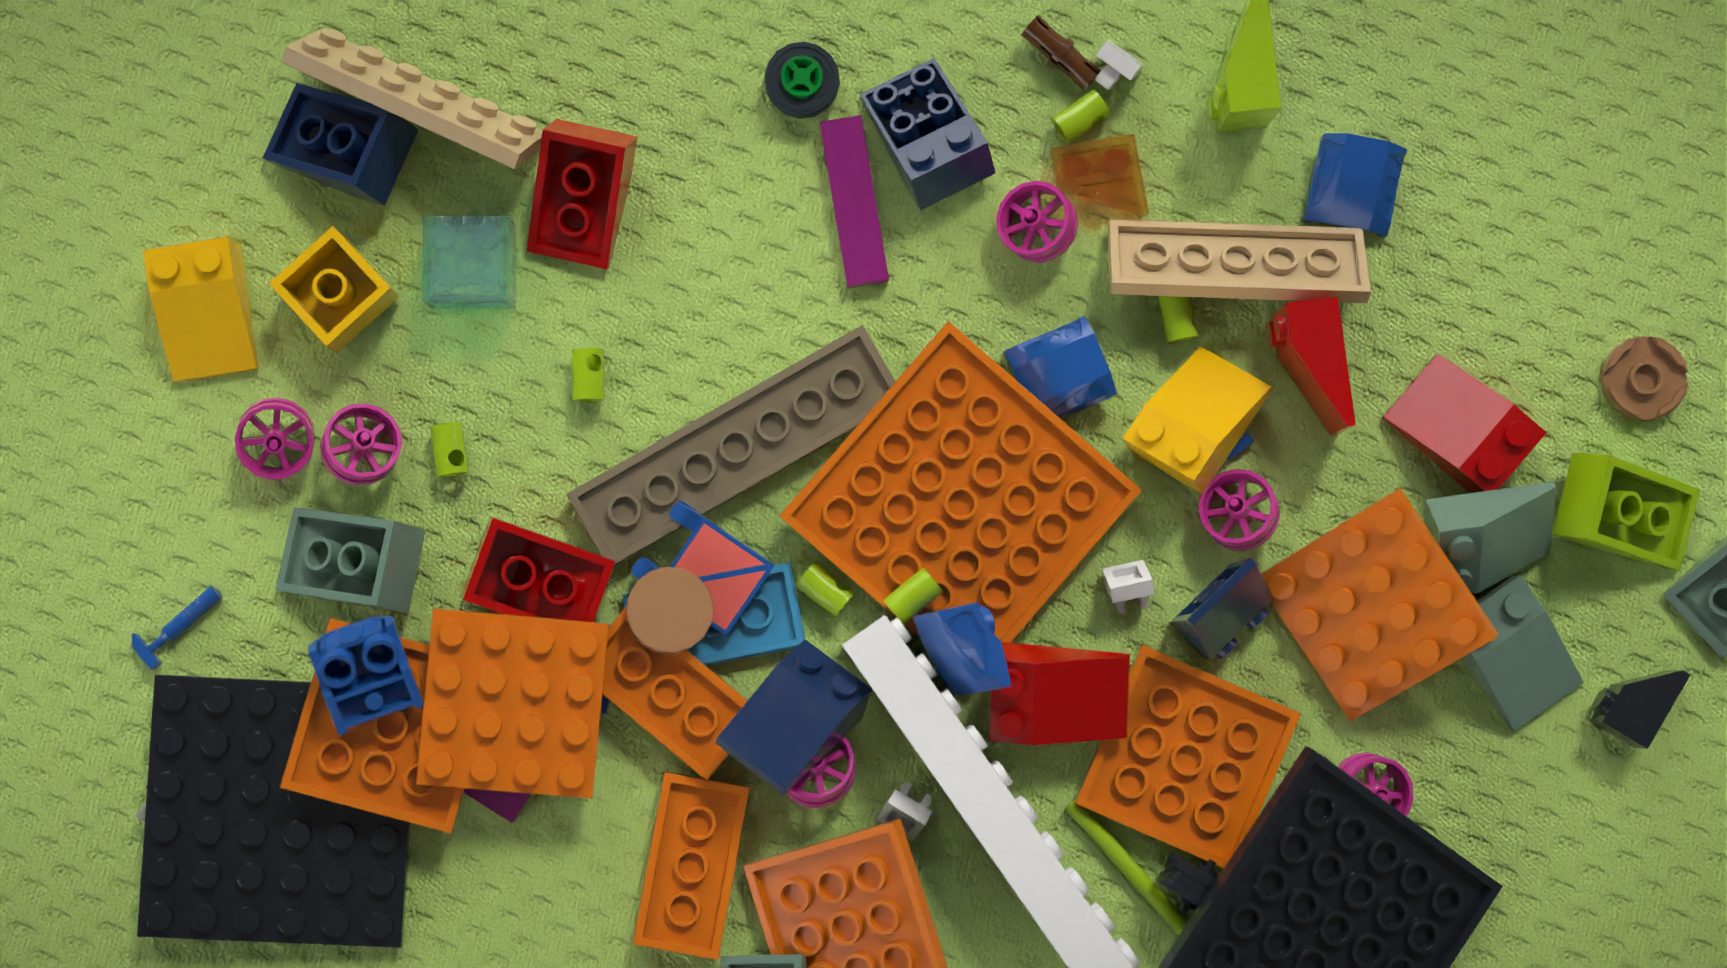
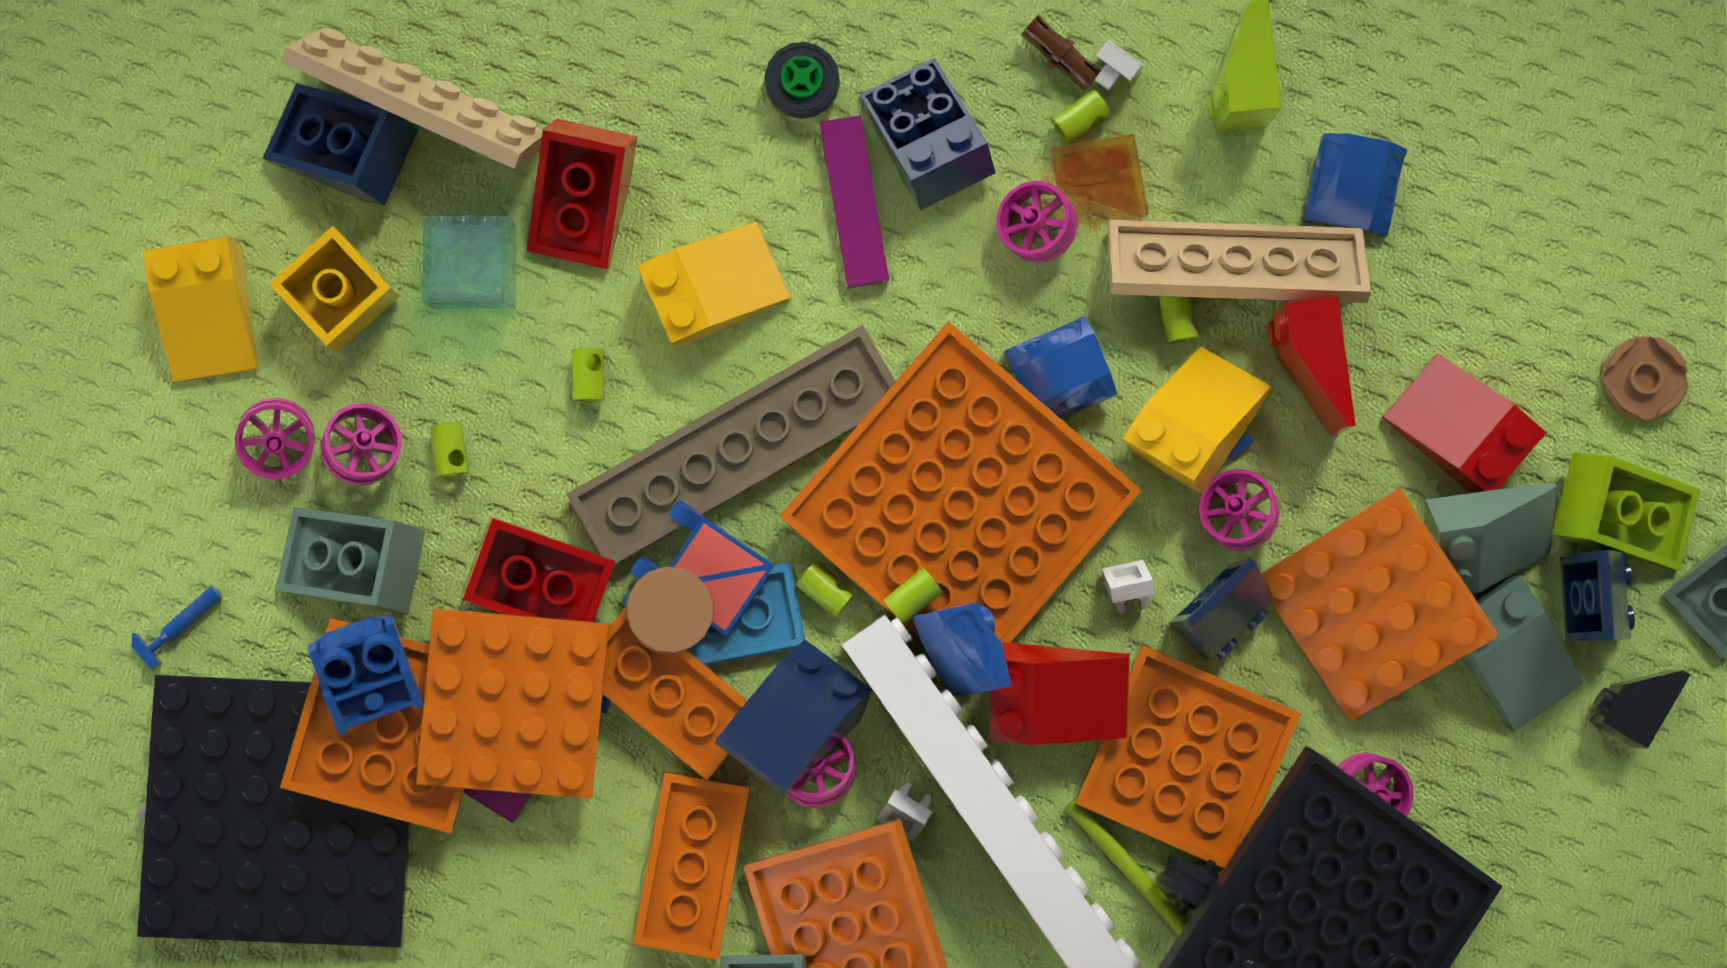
none -> yellow slope [637,222,791,350]
none -> dark blue slope [1560,550,1635,642]

